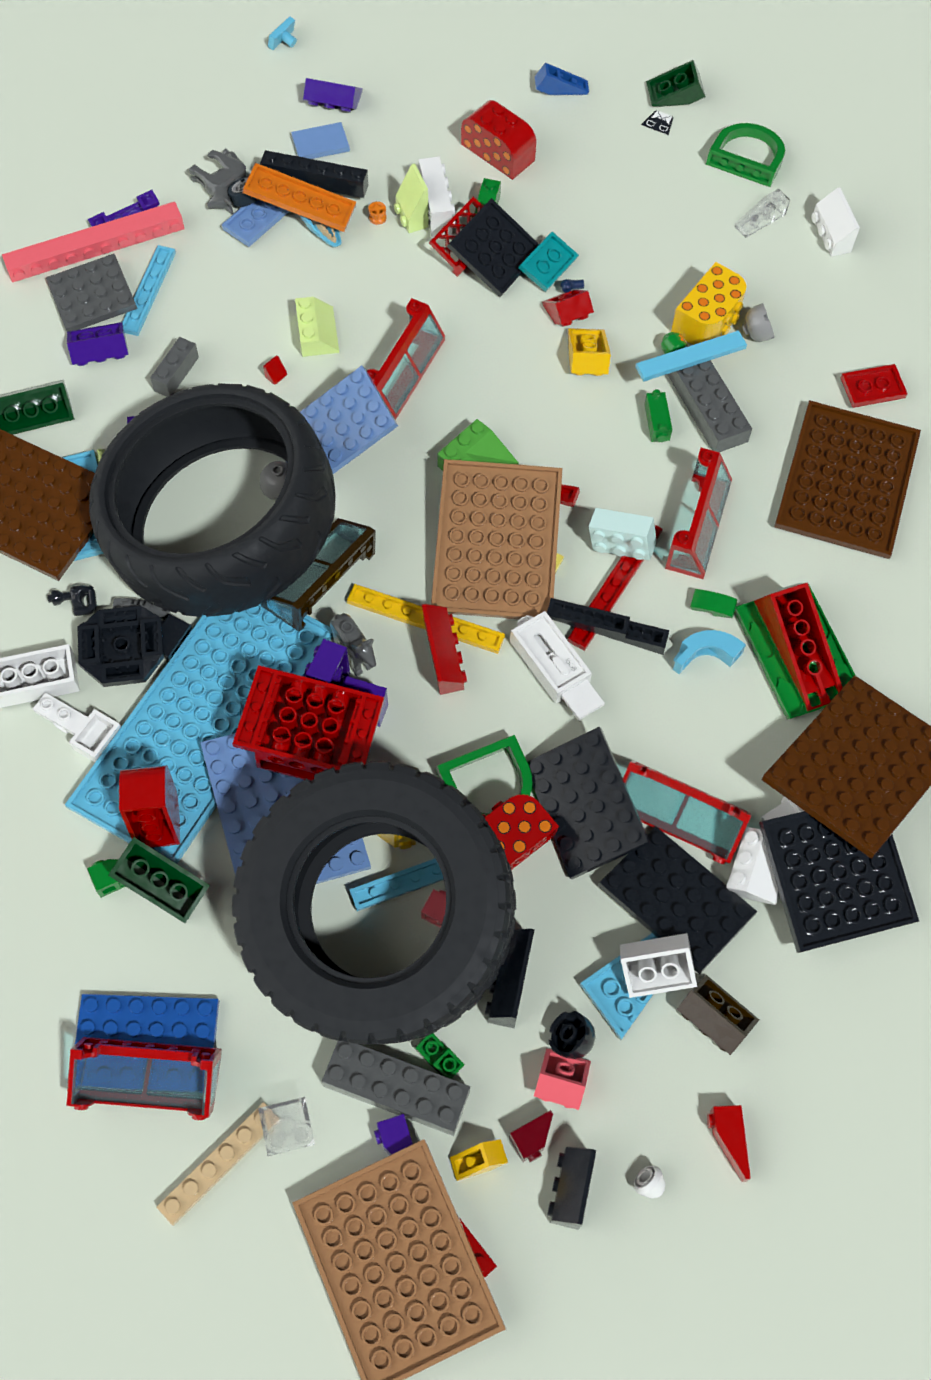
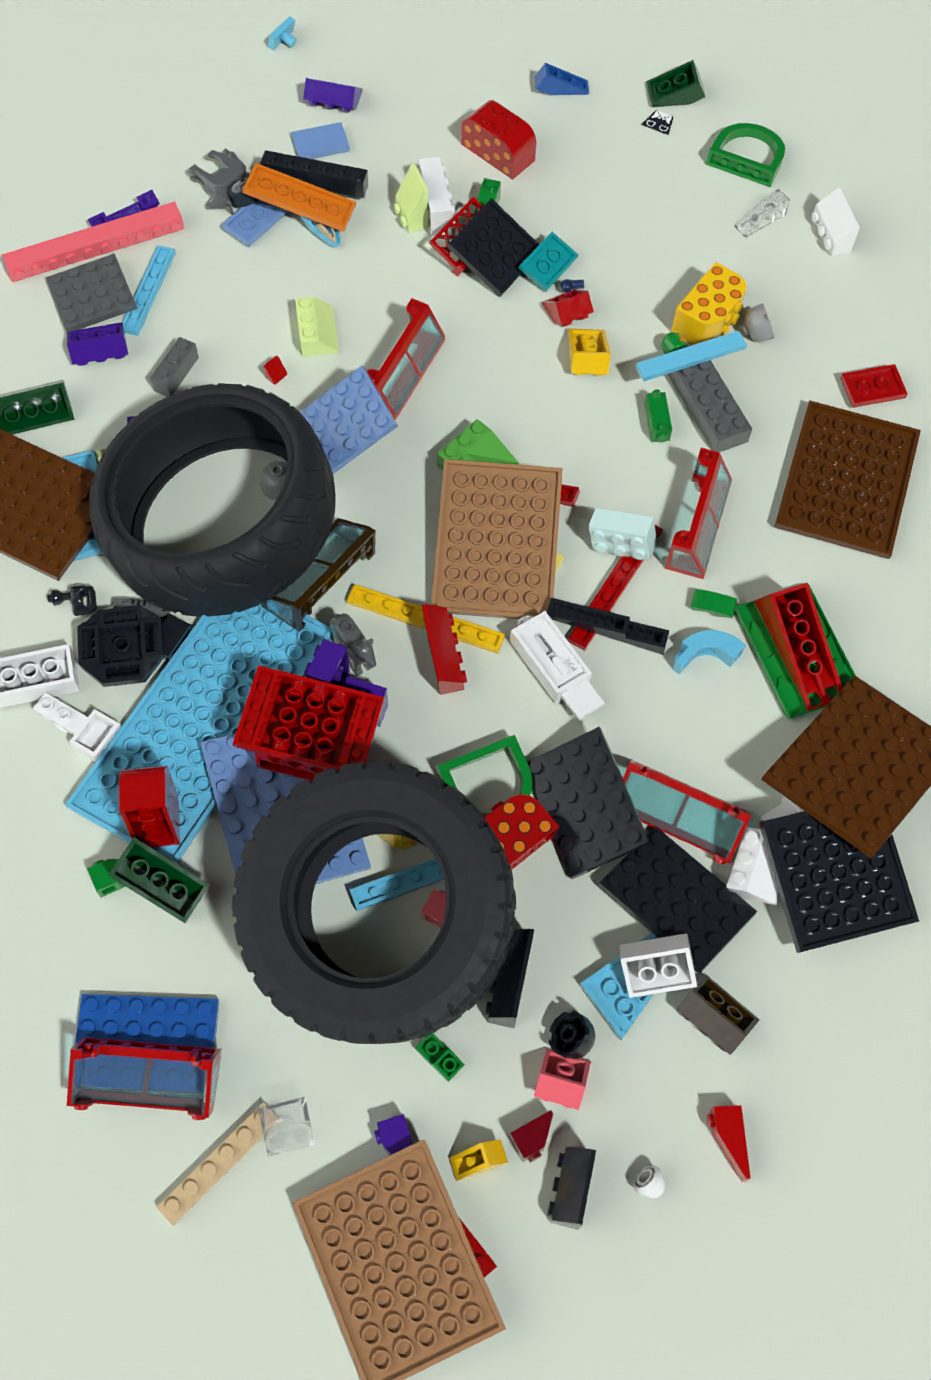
dark grey brick [322,1041,470,1136] -> none
orange wheel [368,201,386,225] -> none

